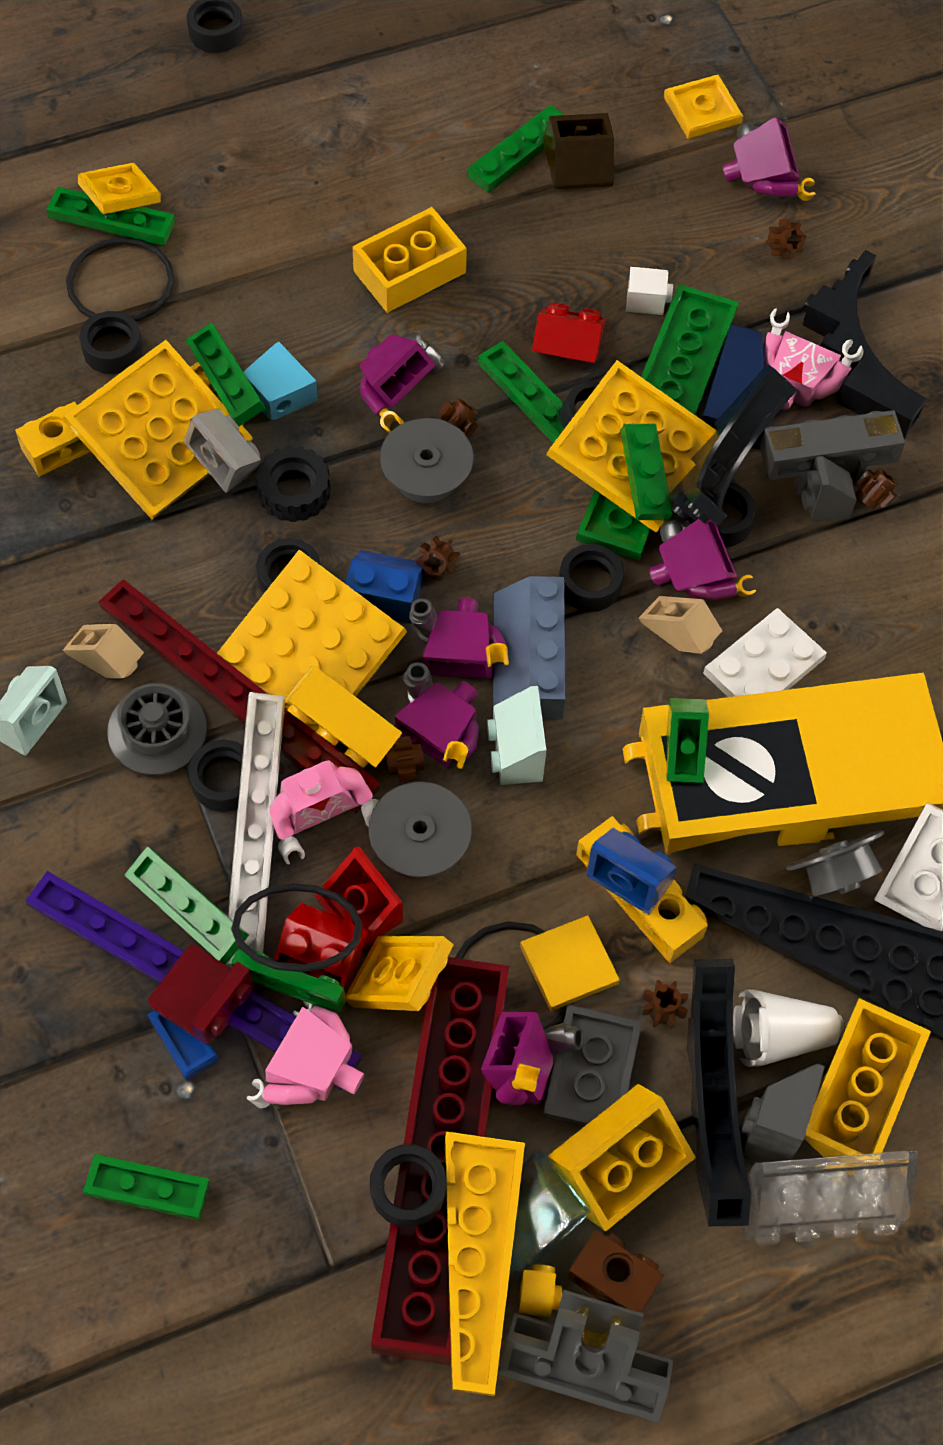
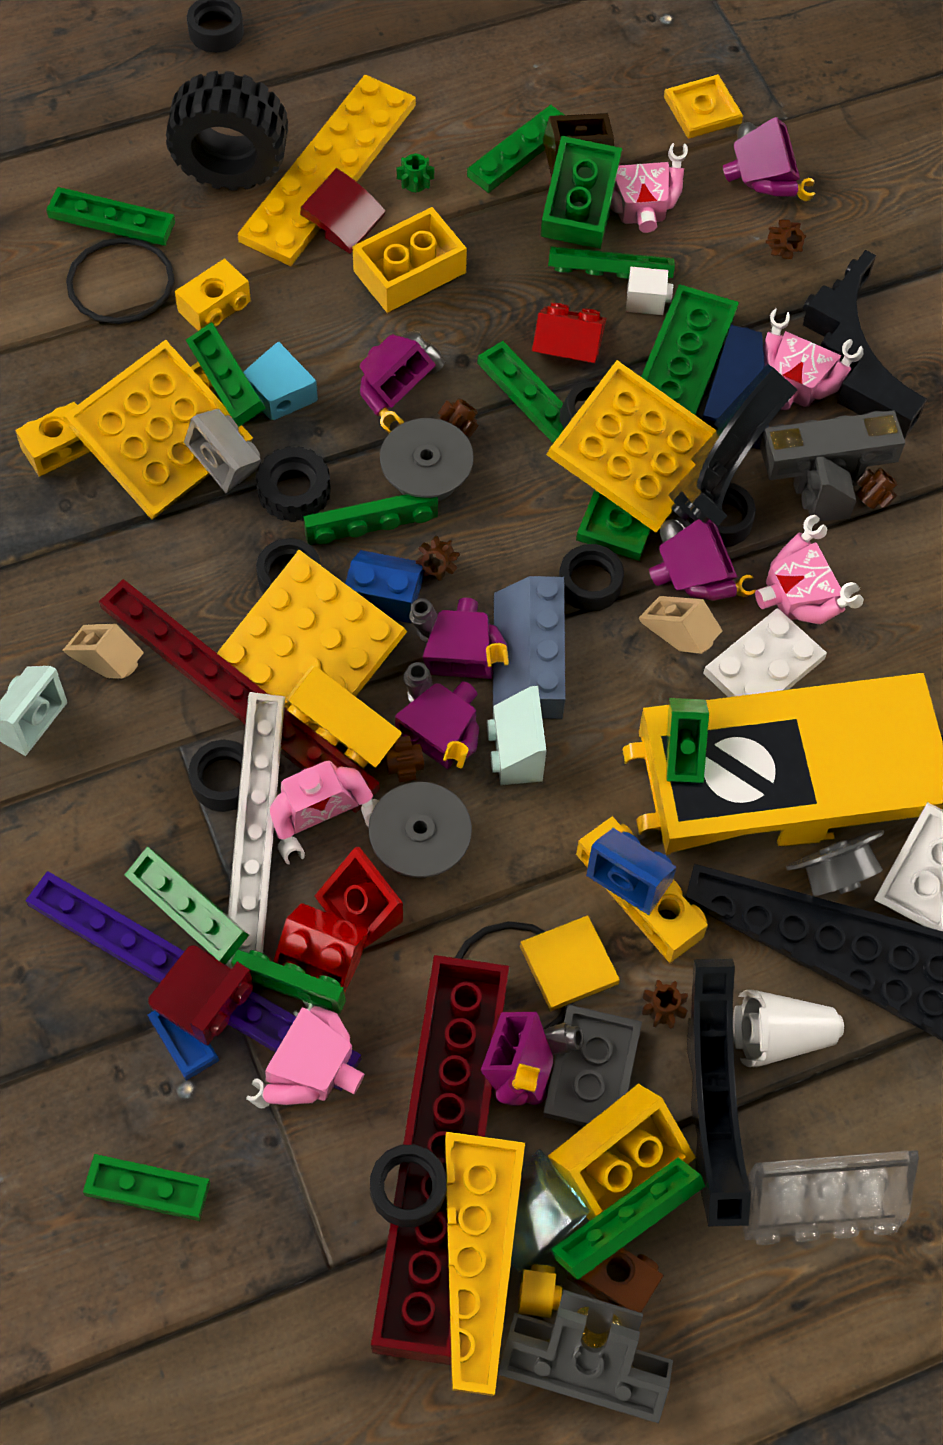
yellow tile [78,162,161,214] -> none
black tyre [79,311,143,374] -> none
dark grey piece [107,683,207,776] -> none
black piece [231,883,363,972] -> none
yellow plate [345,936,454,1011] -> none
green plate [620,424,673,520] -> none
dark grey slope [740,1064,825,1172] -> none
yellow slope [804,998,931,1180] -> none
none -> black tyre [166,71,288,191]
none -> yellow brick [175,258,251,331]
none -> yellow plate [237,75,416,266]
none -> dark red slope [300,168,385,254]
none -> green plate [303,494,438,545]
none -> green gear [396,153,434,193]
none -> green slope [541,136,622,249]
none -> green plate [548,246,675,279]
none -> green plate [551,1157,705,1280]
none -> bright pink torso [610,143,688,233]
none -> bright pink torso [755,515,864,624]

